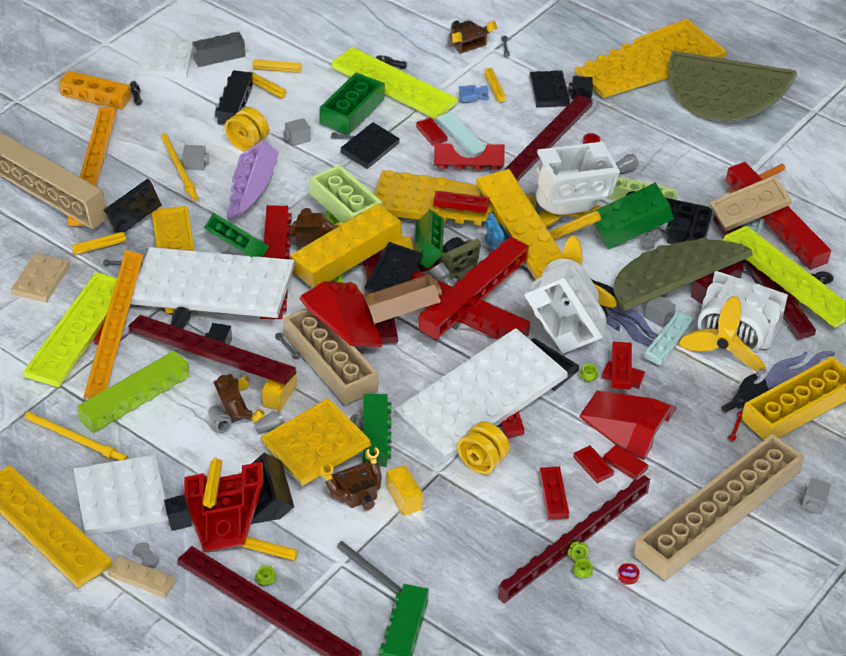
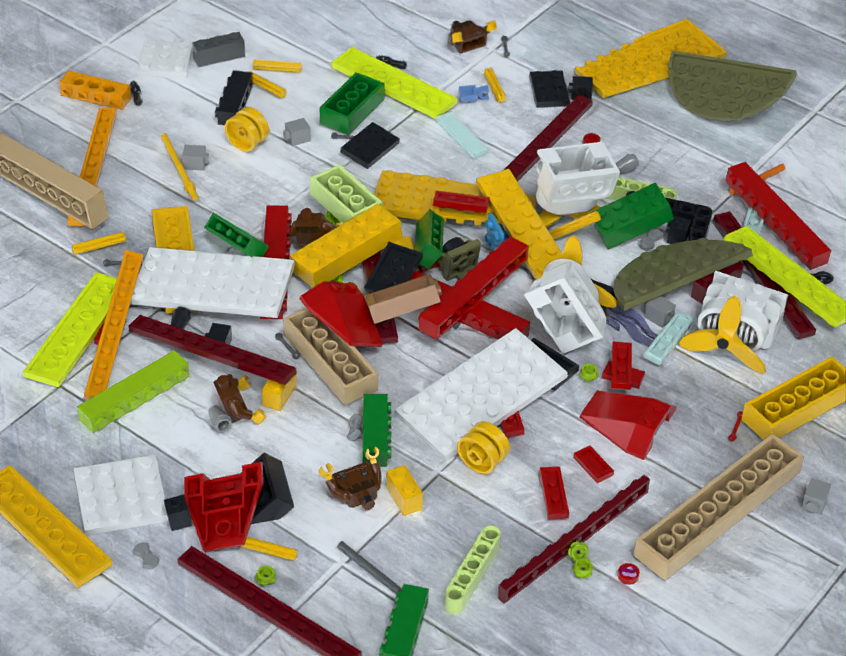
tan plate [11,253,70,303] -> none
yellow bar [25,411,129,461] -> none
black plate [103,178,162,234] -> none
tan plate [108,556,176,598] -> none
yellow axle [203,458,223,508] -> none
lavender wedge [227,140,279,221] -> none
light grey cone [254,410,285,434] -> none
yellow plate [260,398,371,486] -> none
red tile [416,117,448,146] -> none
light grey piece [427,262,456,287] -> none
red arch [434,143,505,170] -> none
red tile [603,445,648,480] -> none
tan plate [710,175,792,231] -> none
piece [721,351,835,413] -> none
none -> yellowish green beam [445,525,501,614]

